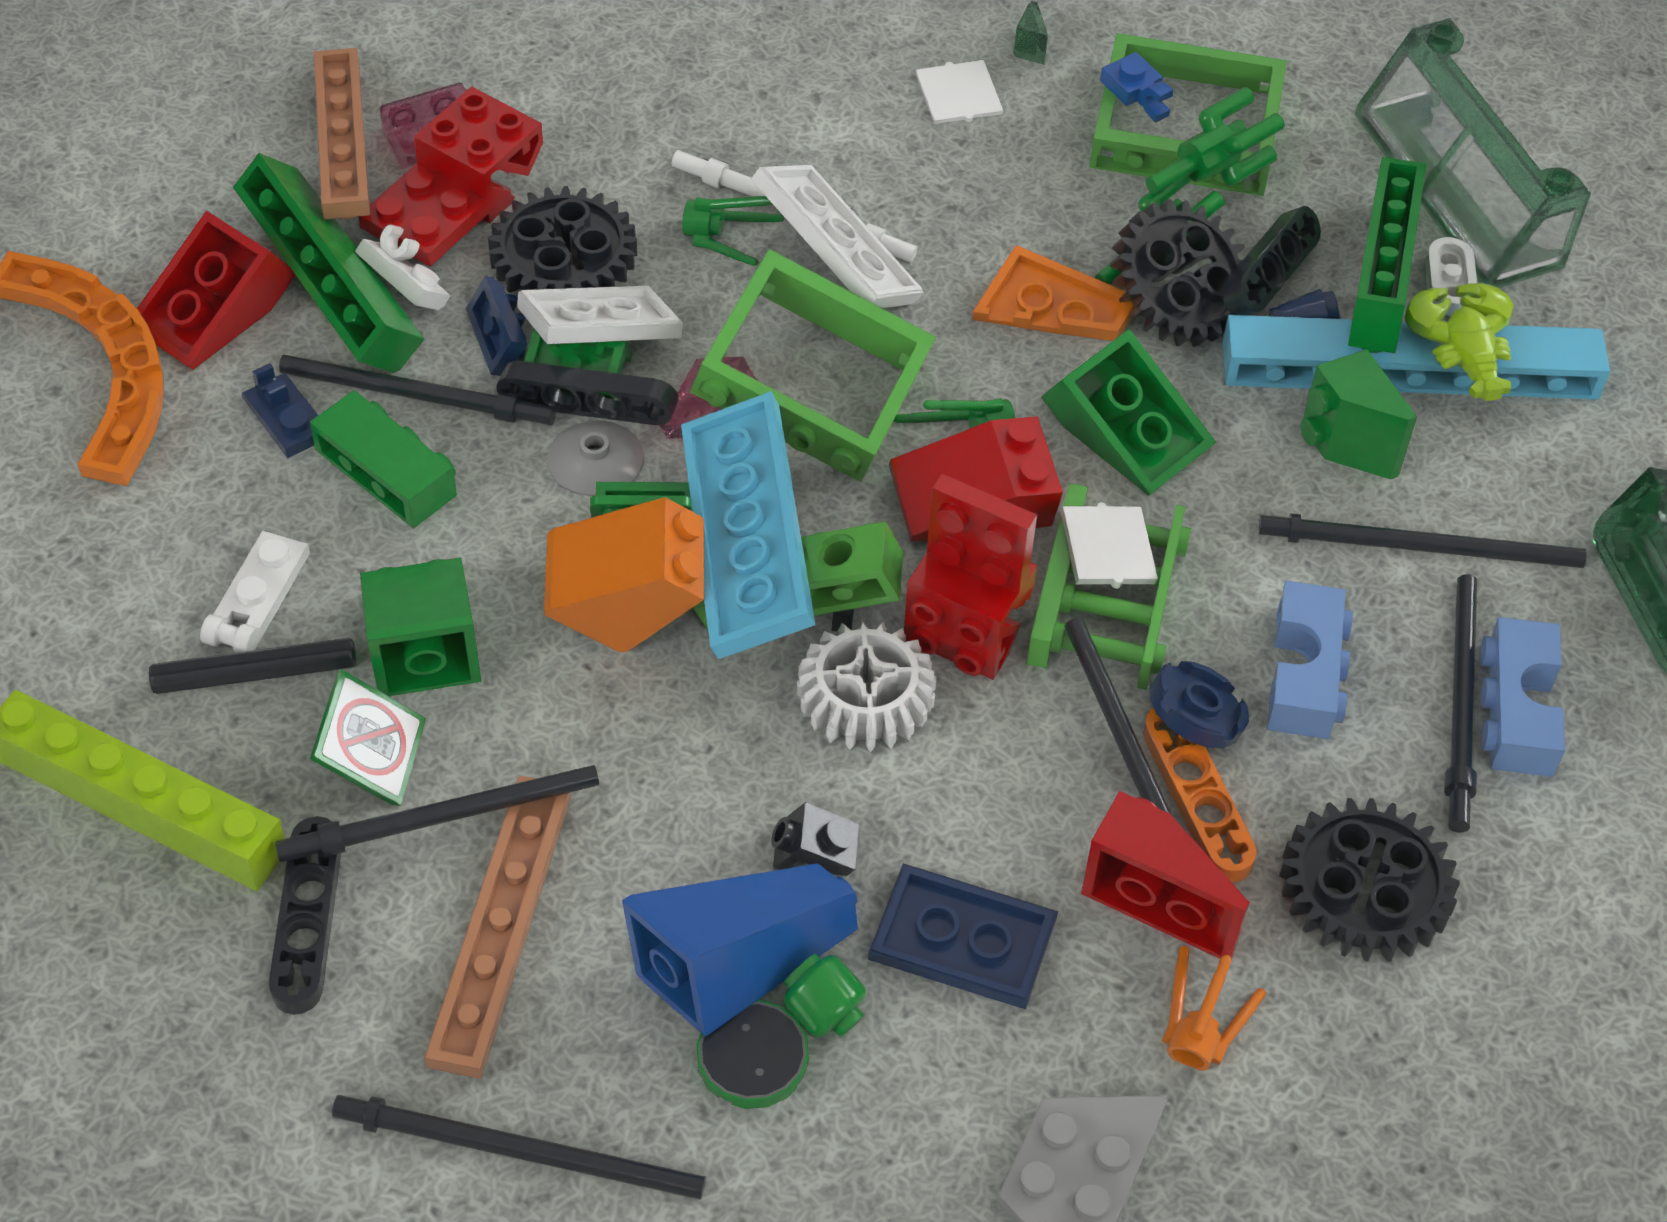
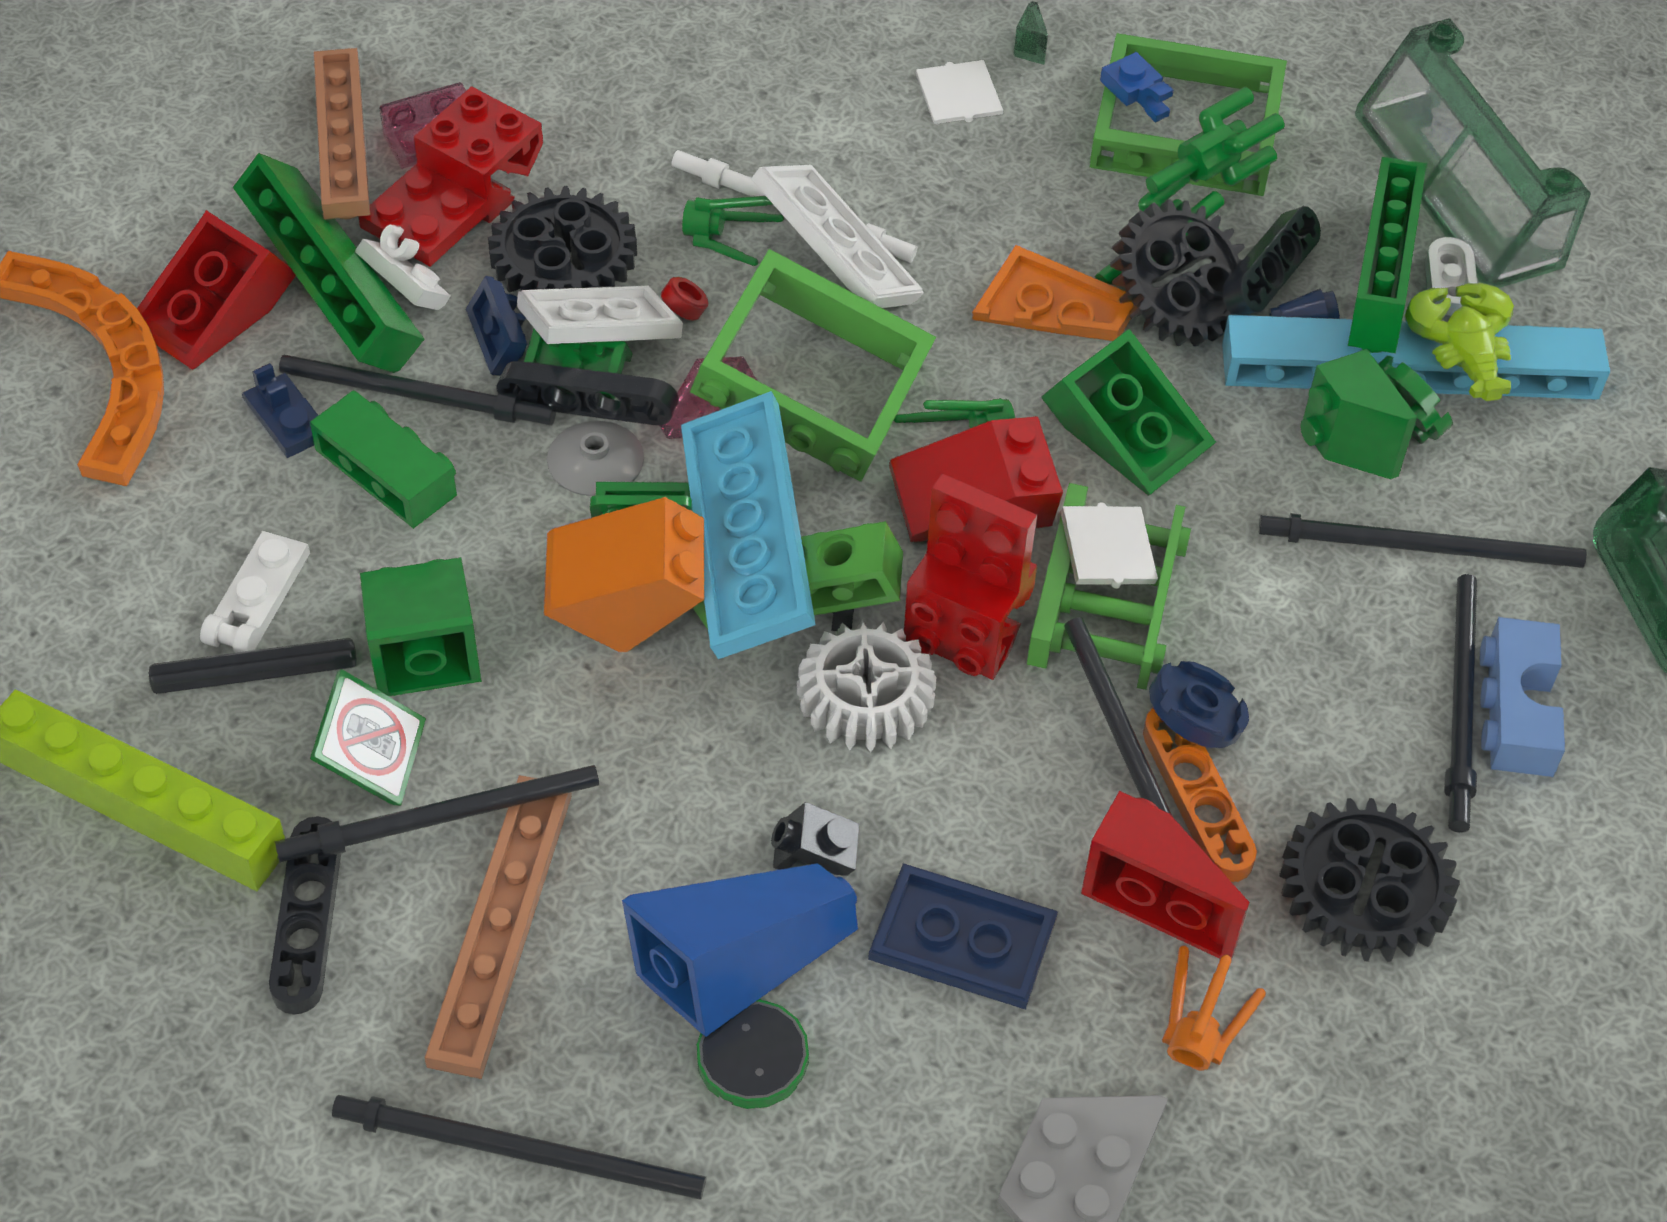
green head [783,953,866,1038] -> none
medium blue arch [1267,580,1353,739] -> none
none -> red tile [661,277,709,321]
none -> green plate [1378,356,1453,444]

